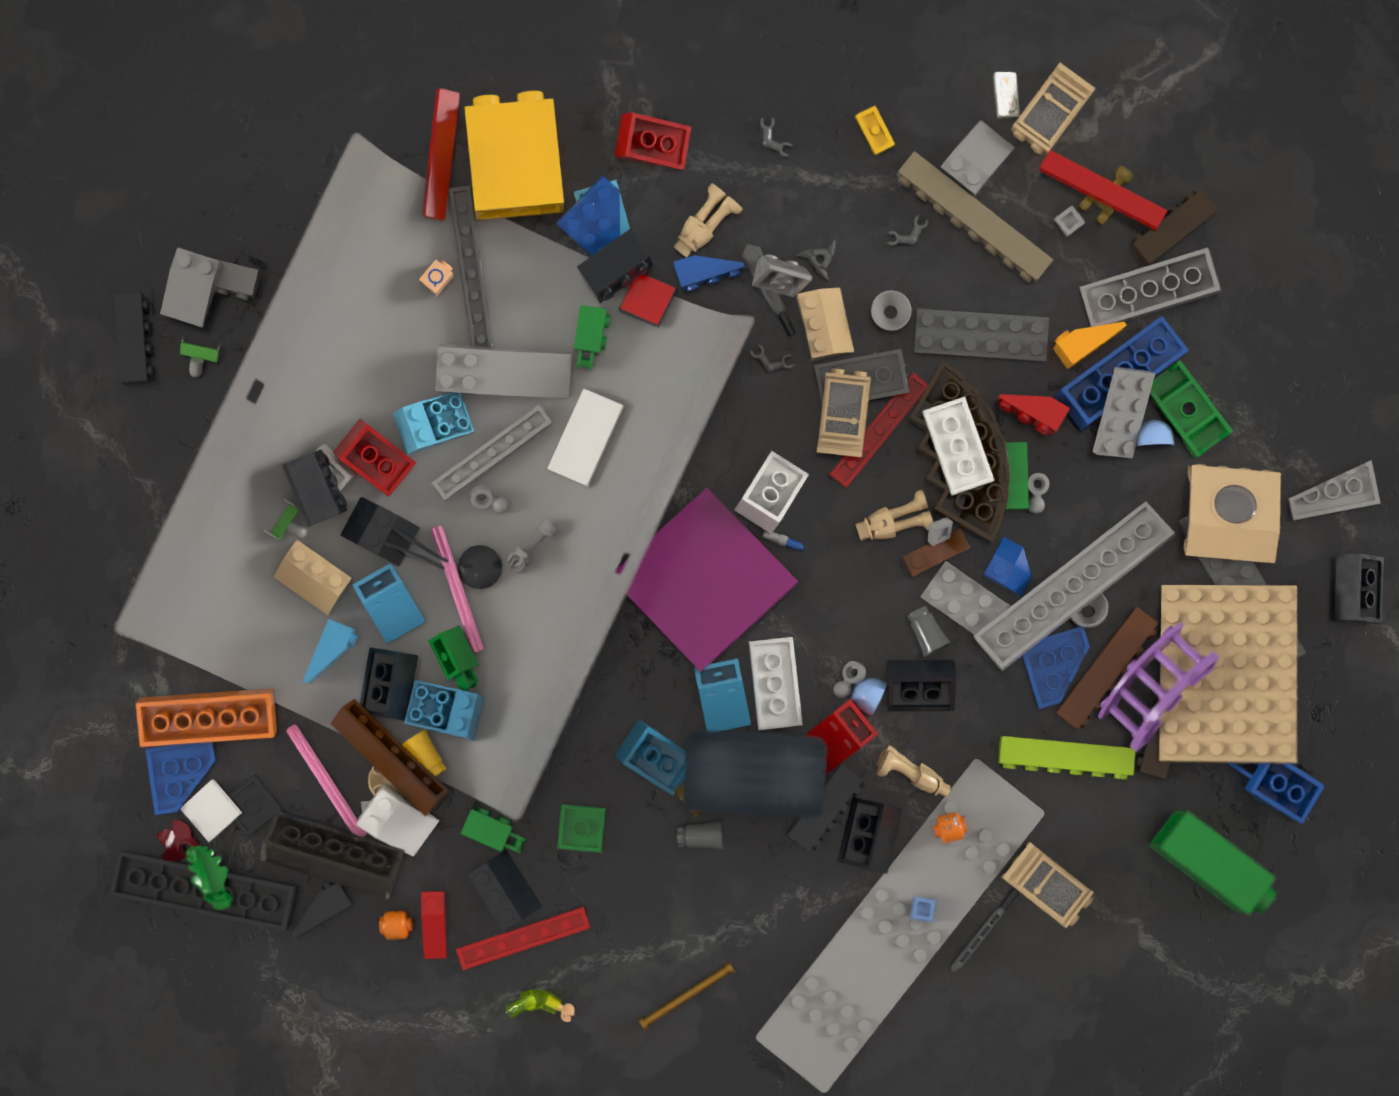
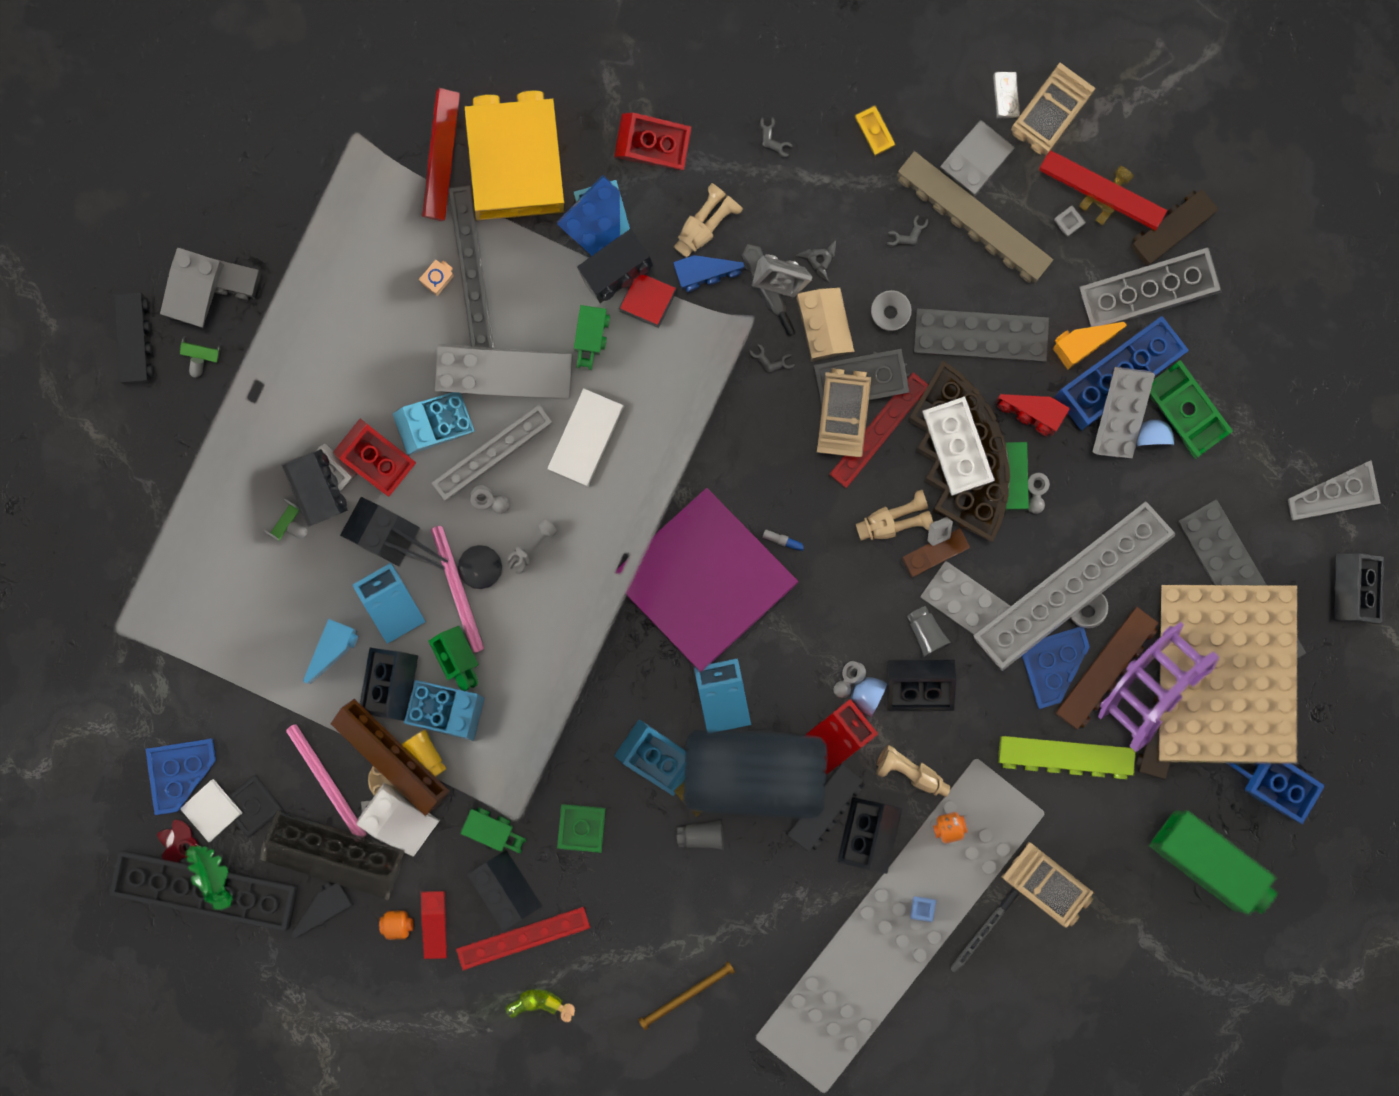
orange brick [136,688,277,747] -> none
tan slope [274,540,354,615] -> none
white slope [734,451,809,534] -> none
white tile [749,637,803,730] -> none
blue slope [982,537,1032,597] -> none
tan panel [1184,464,1281,563] -> none

